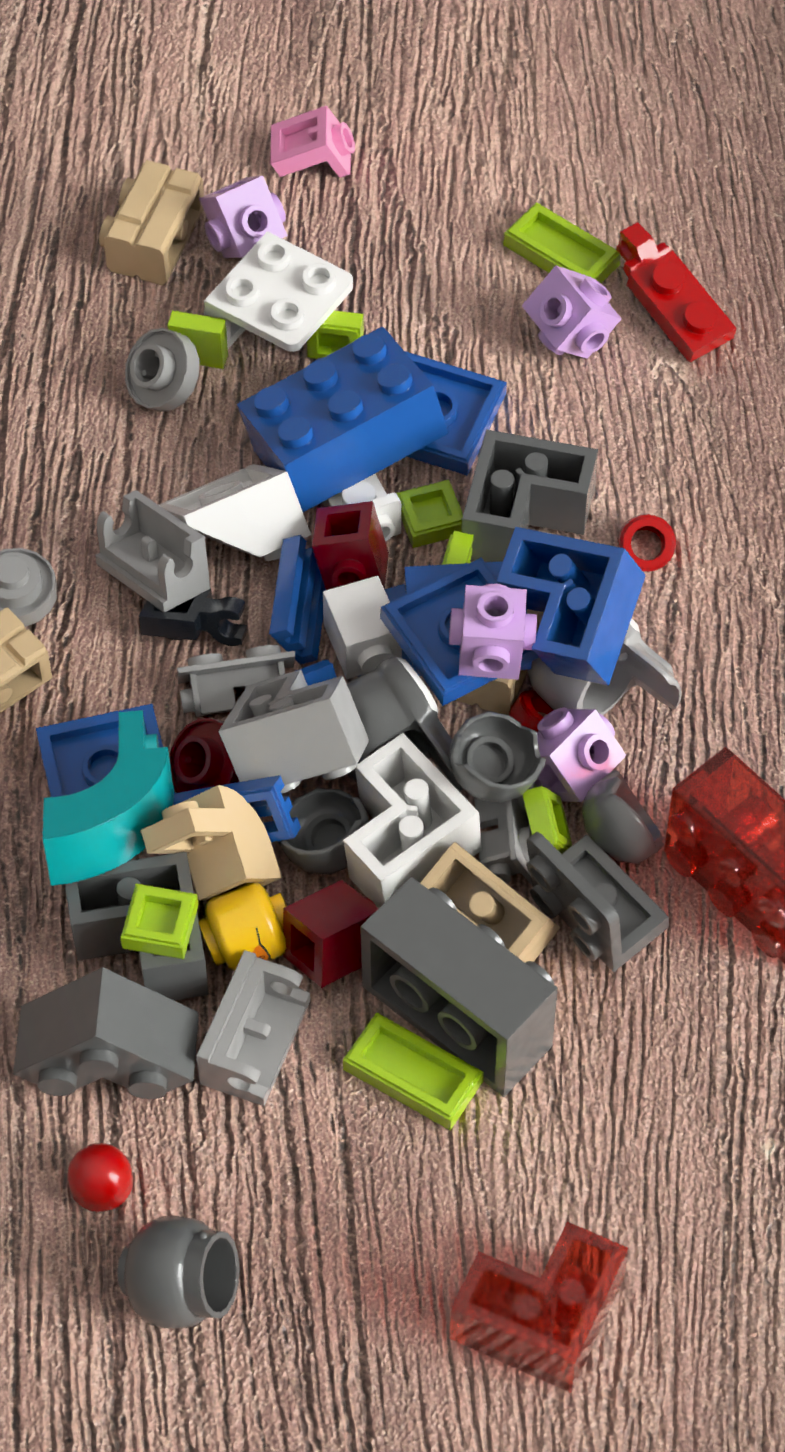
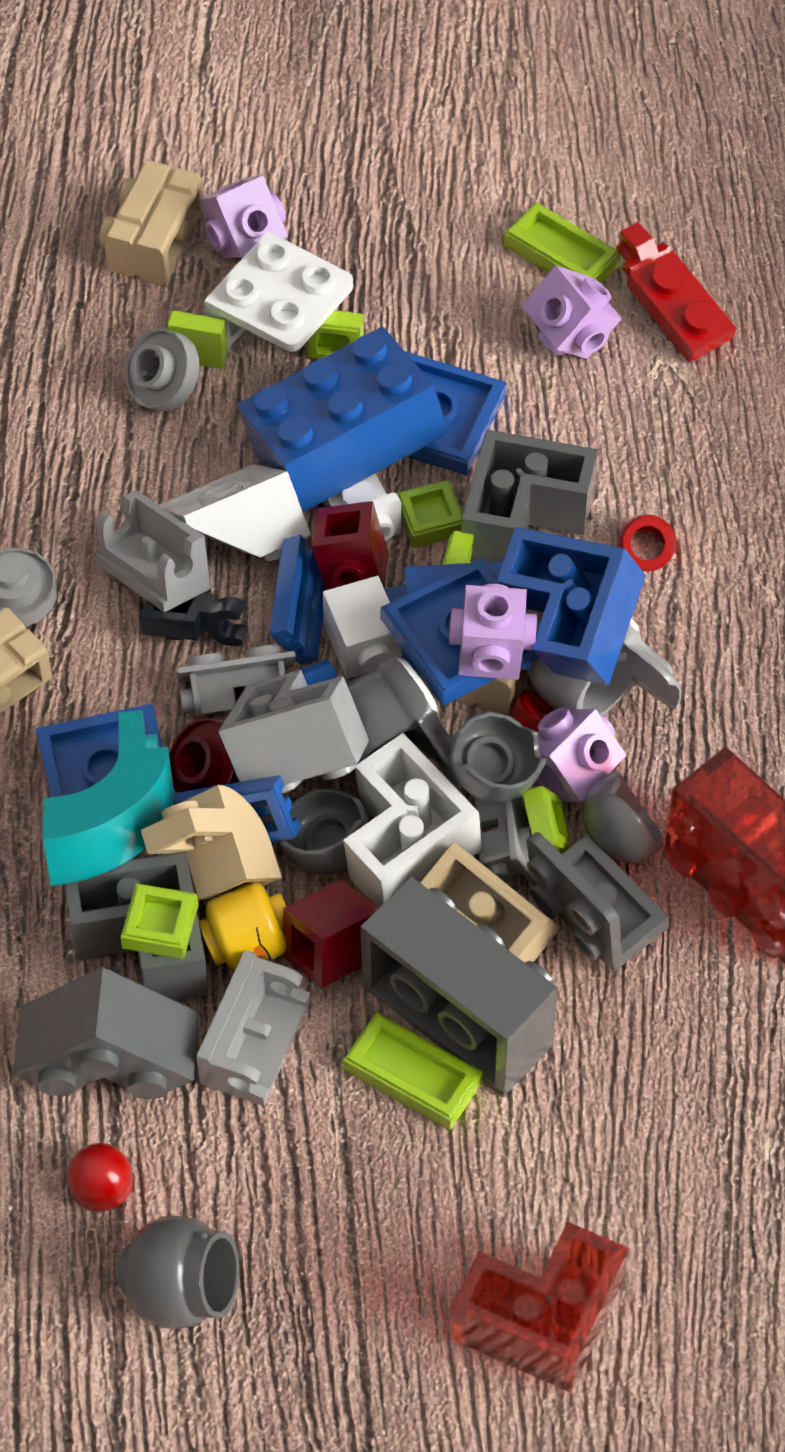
bright pink bracket [270,105,355,178] -> none

